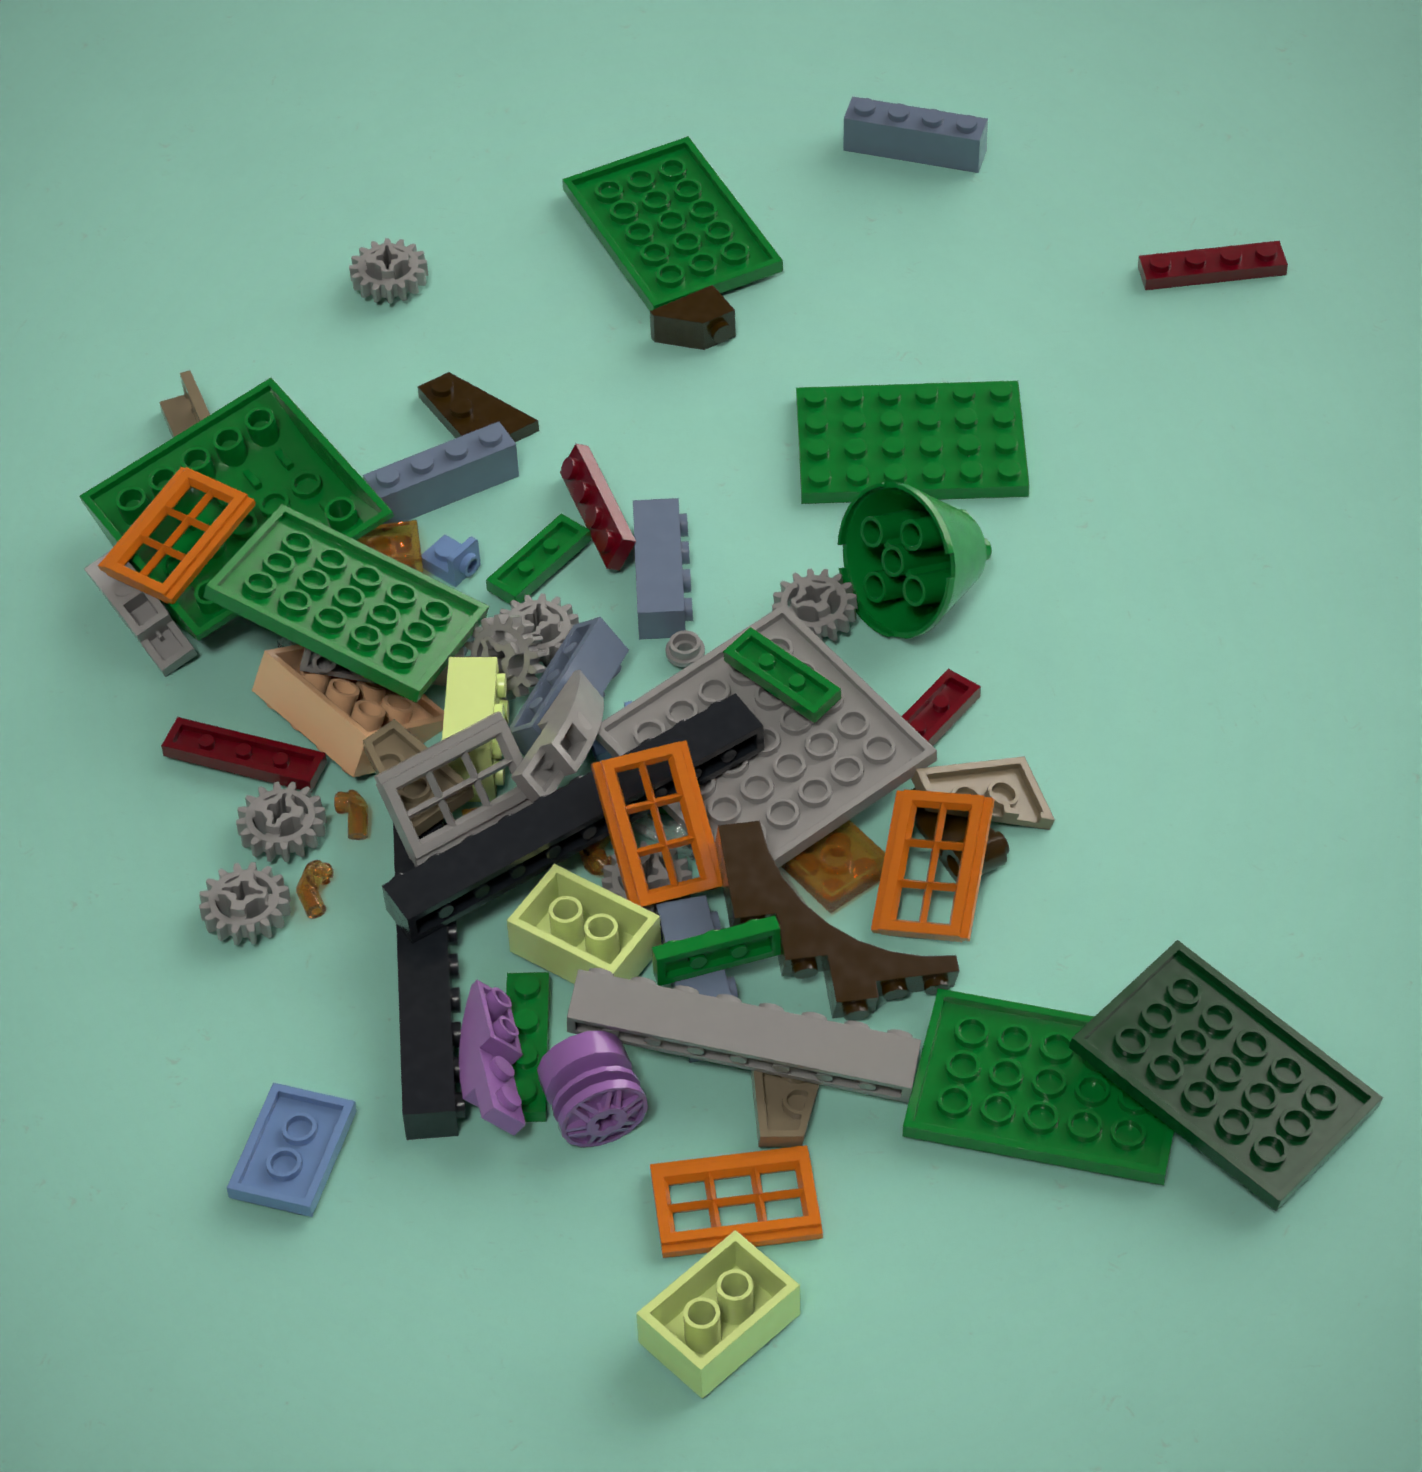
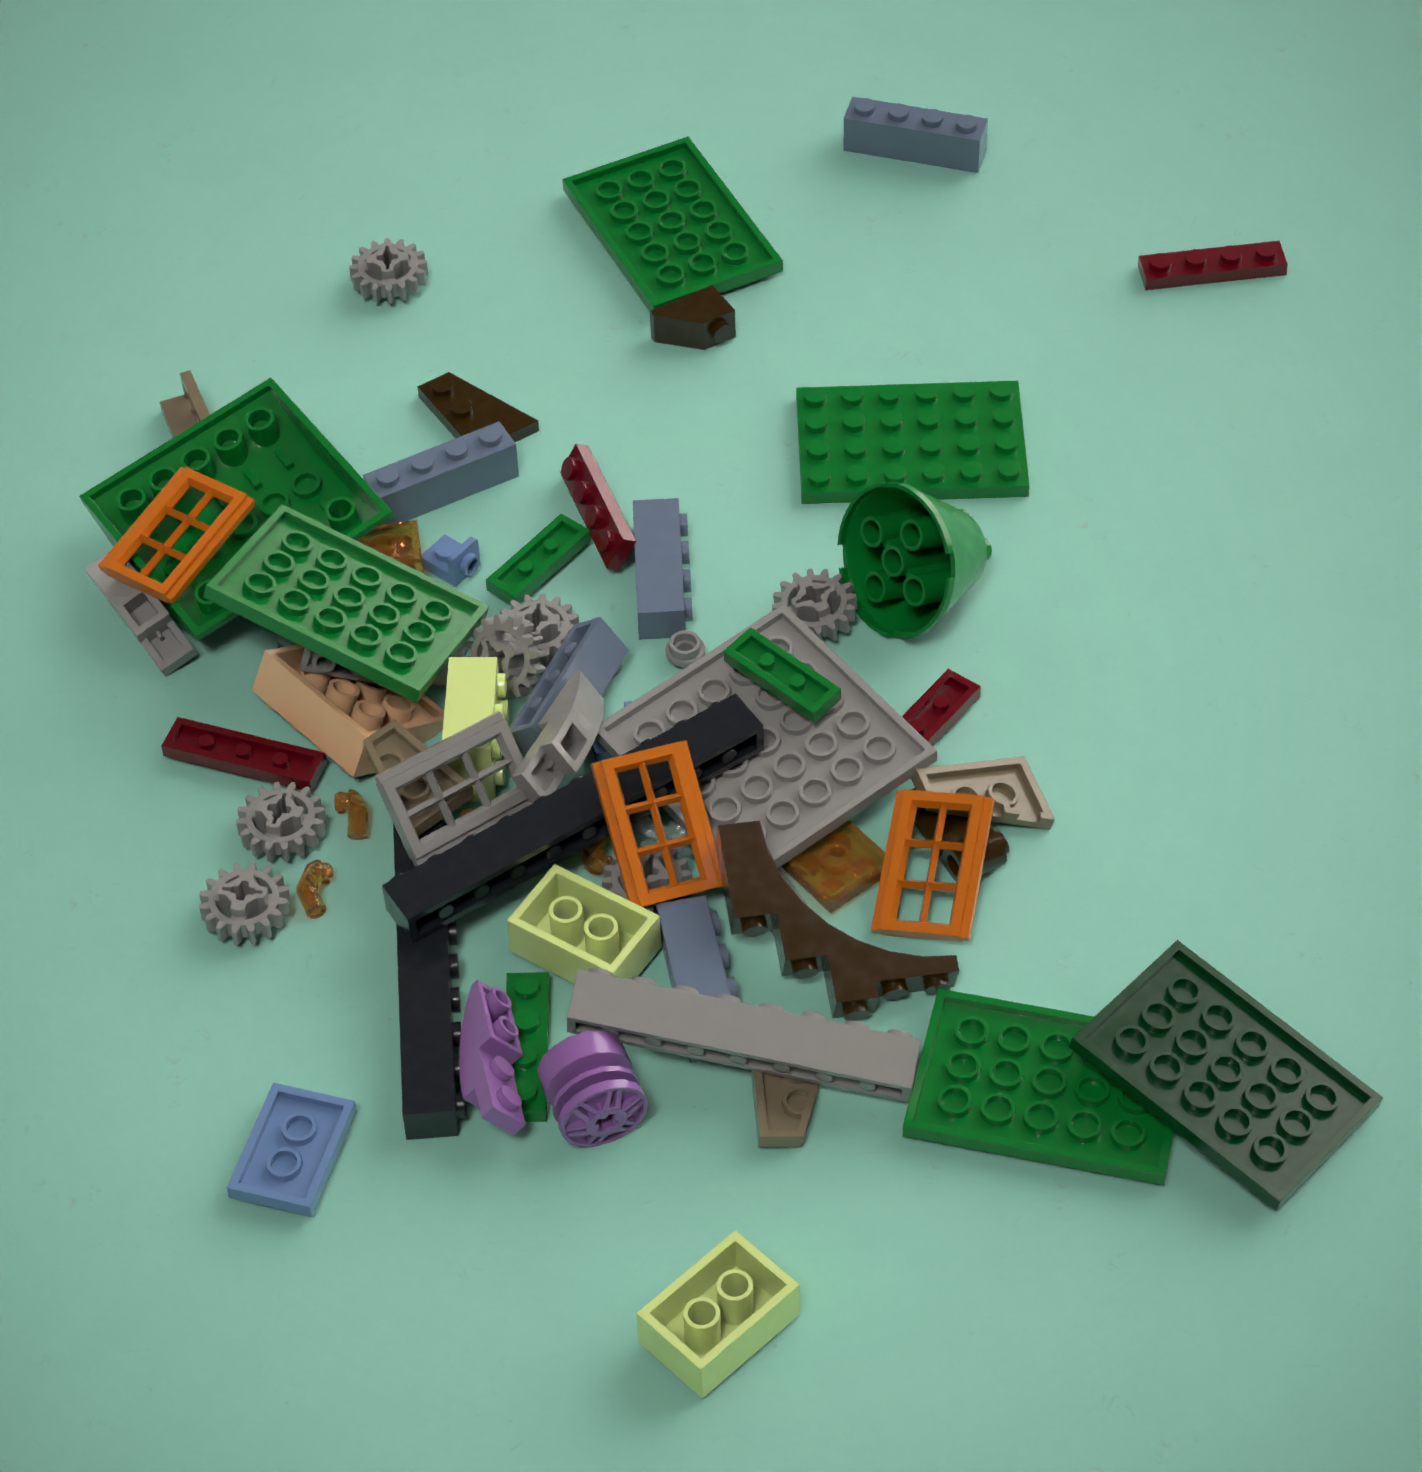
orange piece [650,1145,823,1258] -> none
green plate [652,916,781,986] -> none

